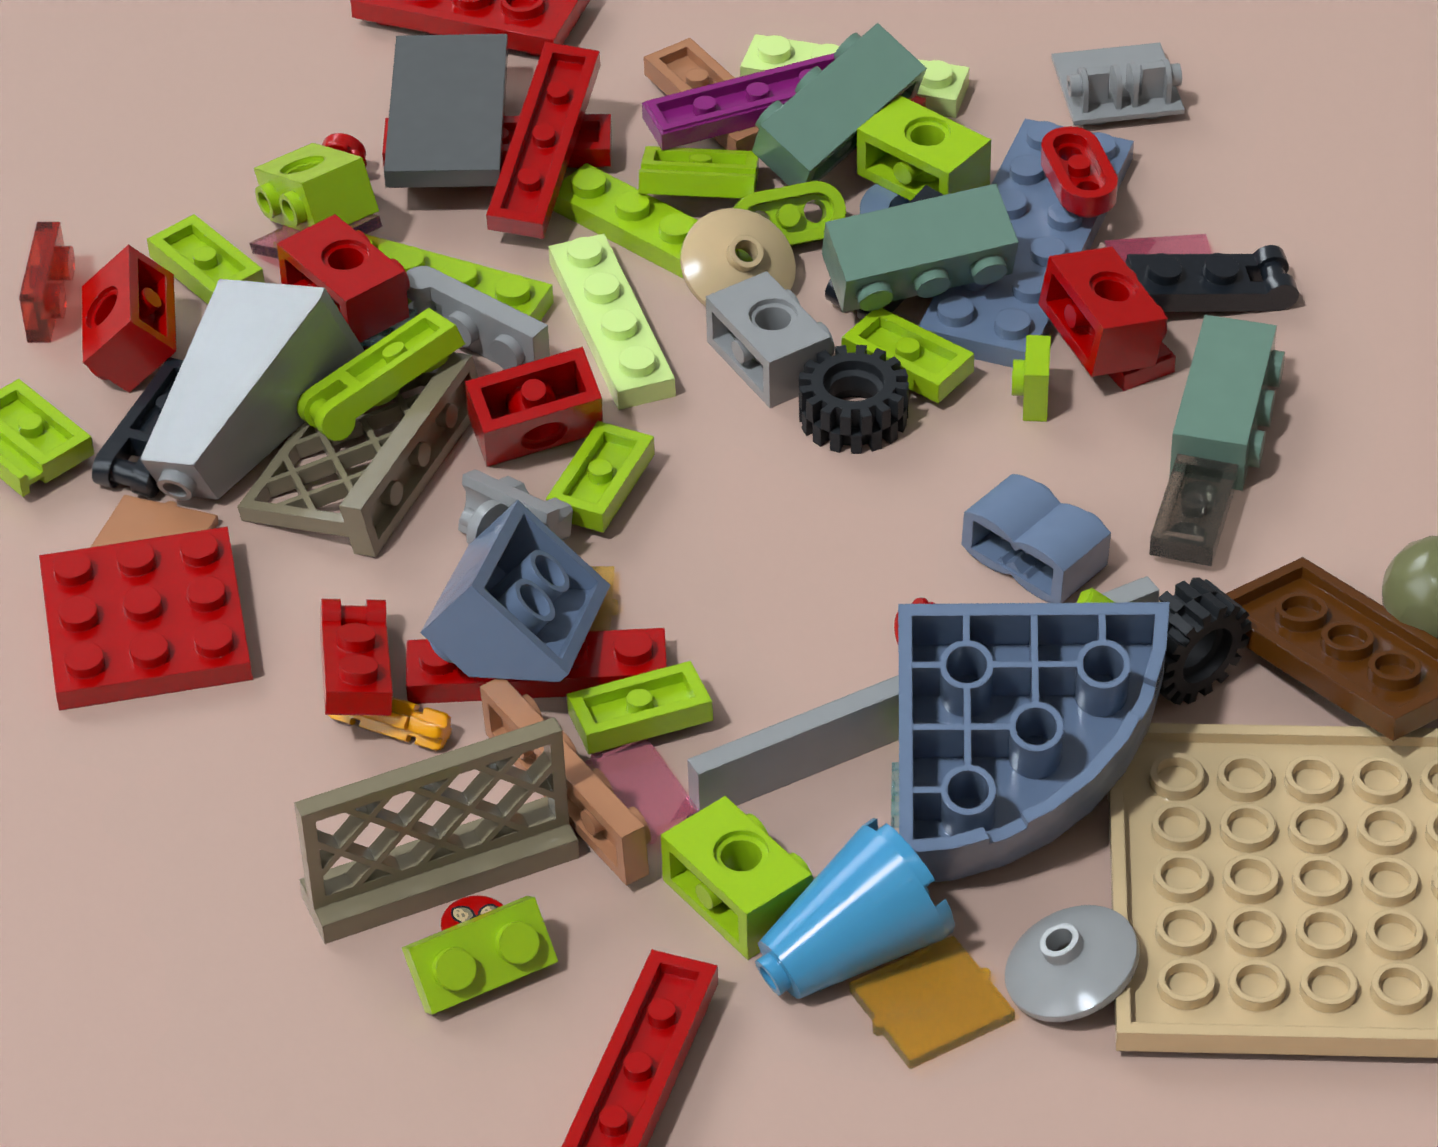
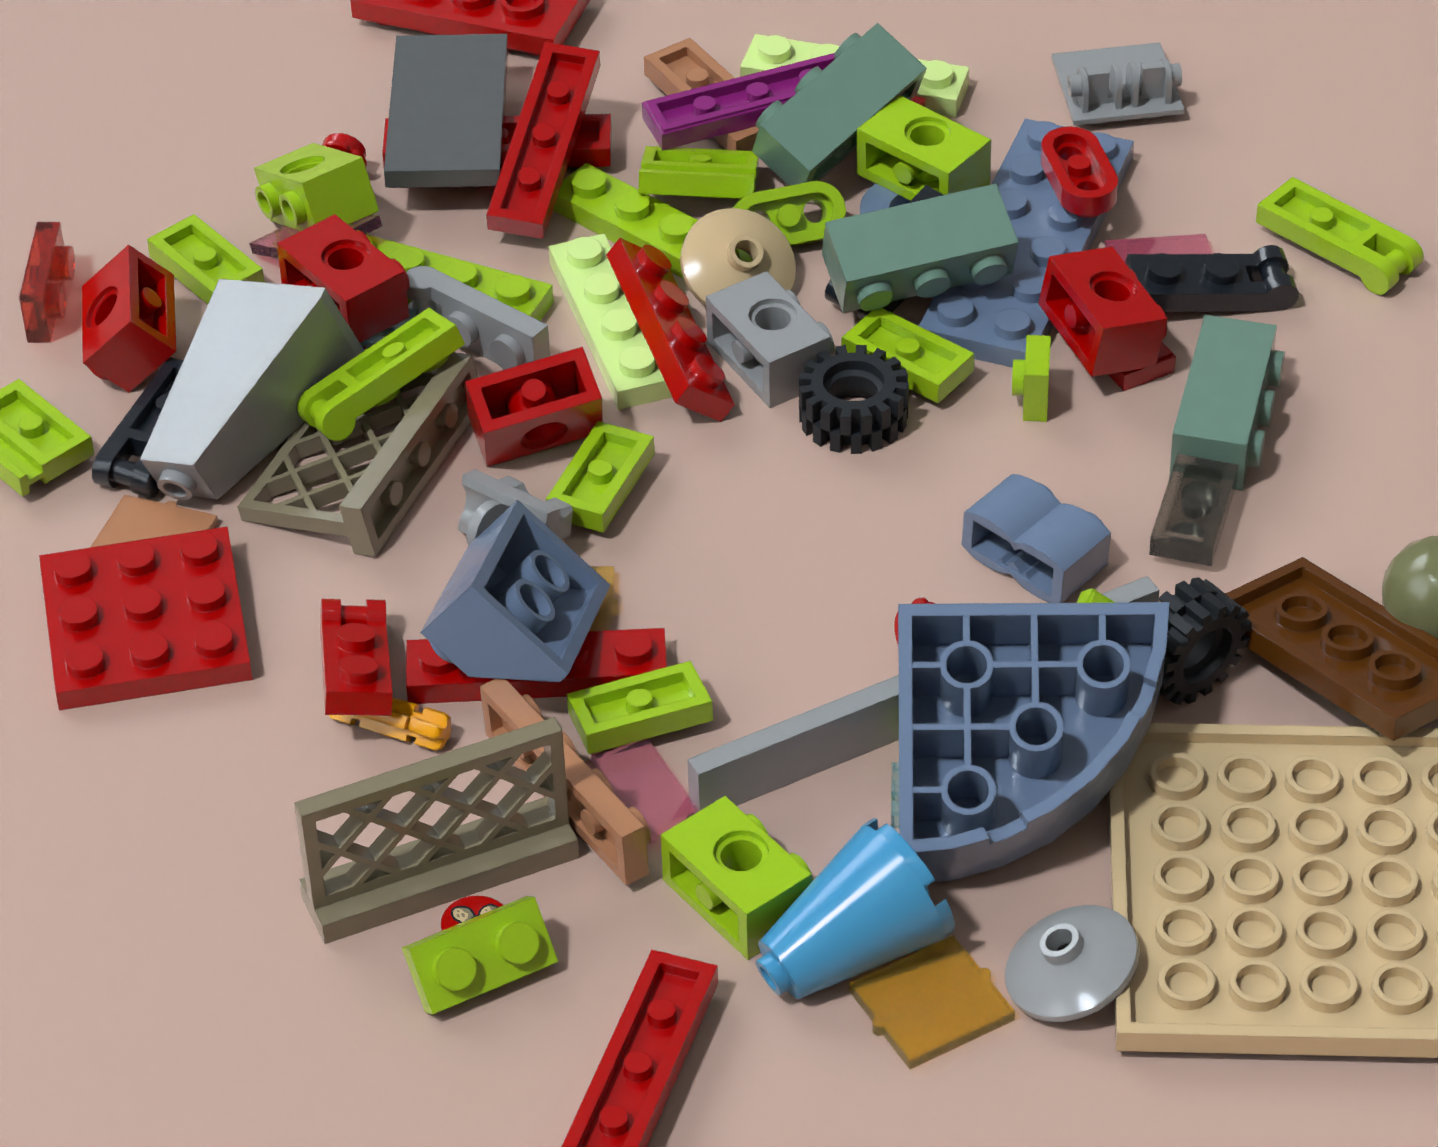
none -> red plate [606,238,735,422]
none -> lime plate [1256,177,1424,295]

